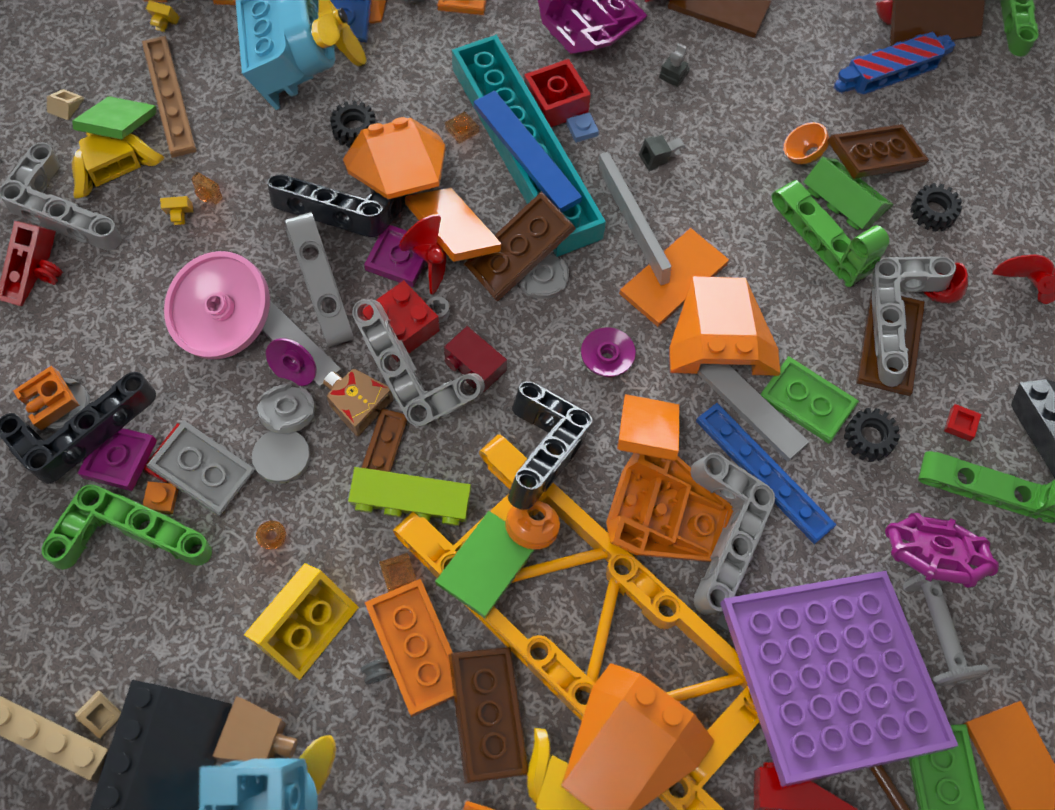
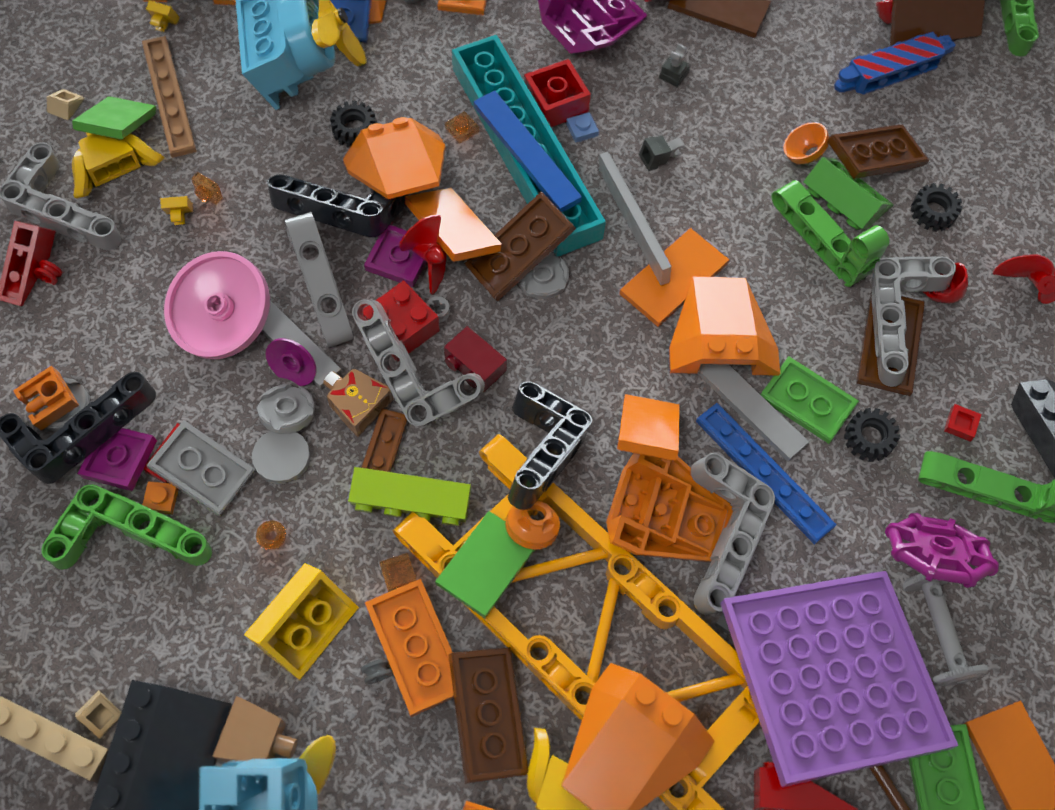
magenta dish [581,327,636,377] -> none

